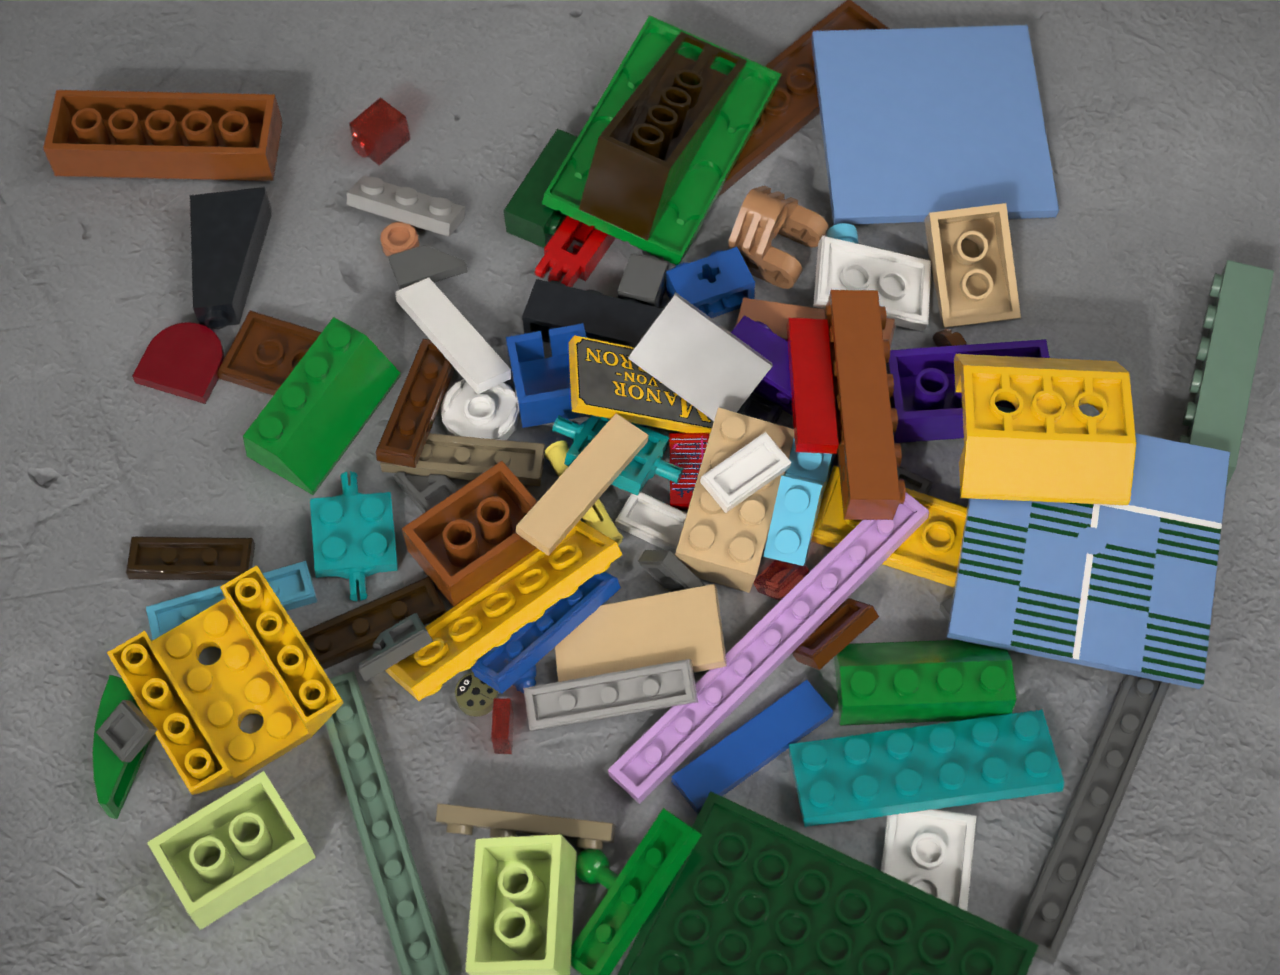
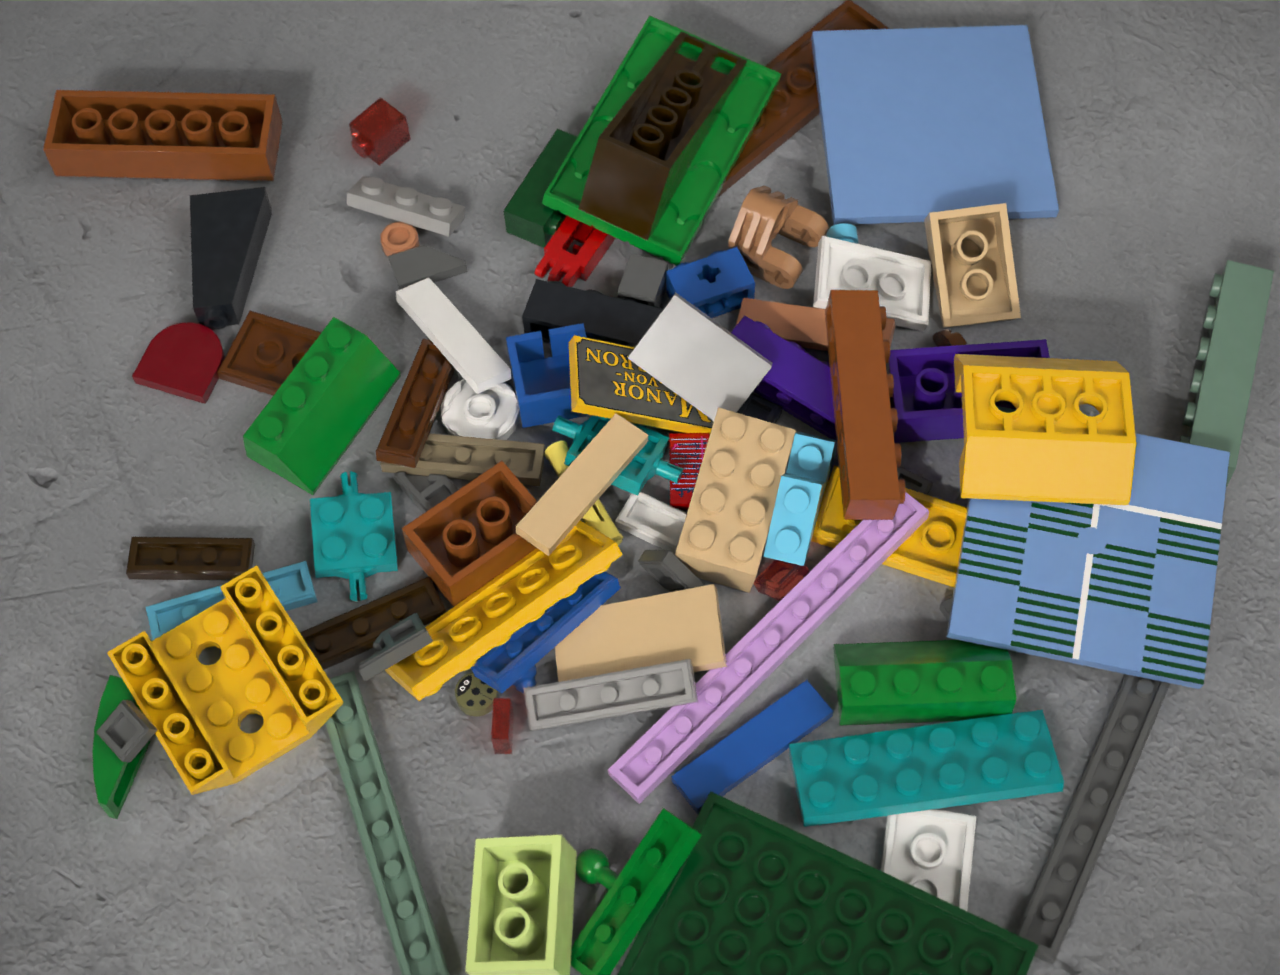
yellowish green brick [147,771,316,930] -> none
dark tan plate [436,803,616,850] -> none
white tile [700,432,792,513] -> none
red tile [786,317,839,454] -> none
reddish brown tile [792,598,879,670] -> none

